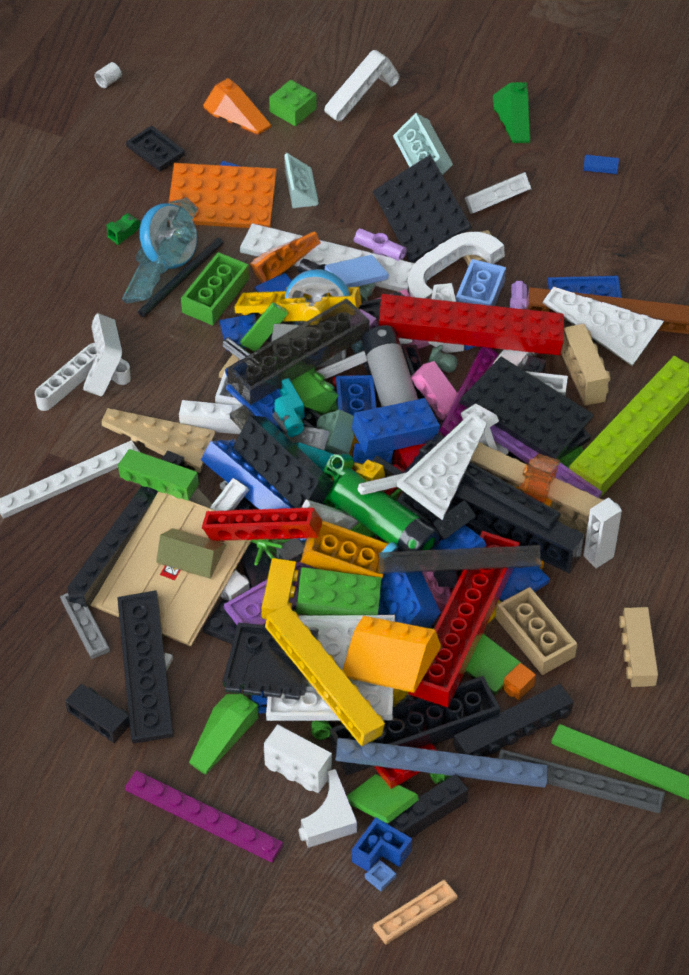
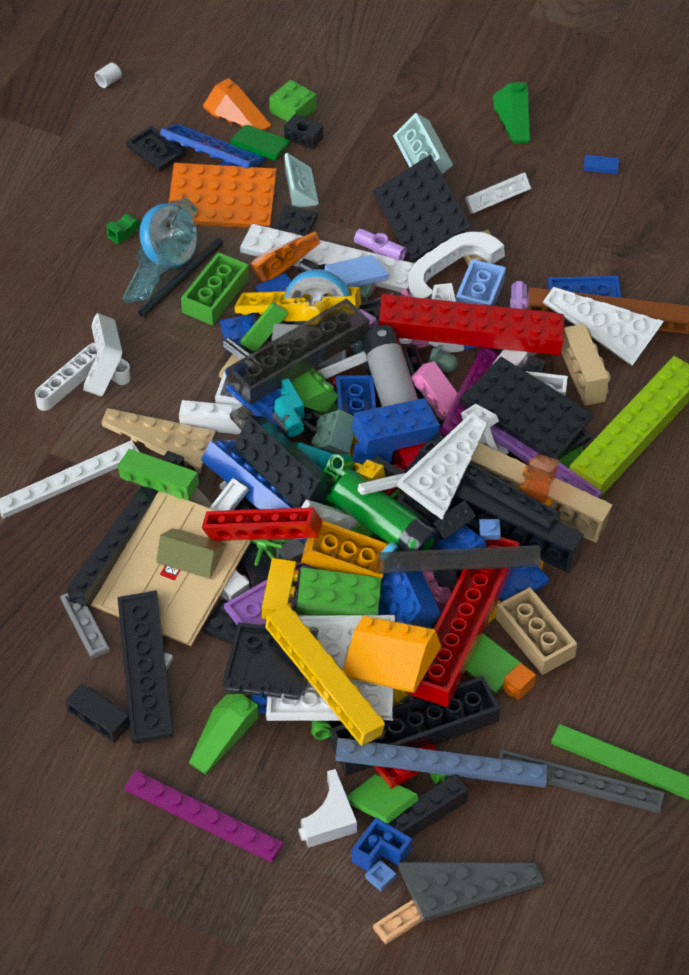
white brick [264,725,332,794] -> none
light grey tile [282,426,330,450] -> none
white beam [324,50,399,122] -> none
black brick [453,684,574,757] -> none
white brick [583,497,622,568] -> none
tan brick [619,607,658,687] -> none
none -> blue plate [160,123,264,168]
none -> green tile [230,124,290,161]
none -> black plate [273,204,318,236]
none -> black brick [284,114,323,150]
none -> dark grey wing [398,862,544,922]
none -> medium blue plate [479,519,500,540]

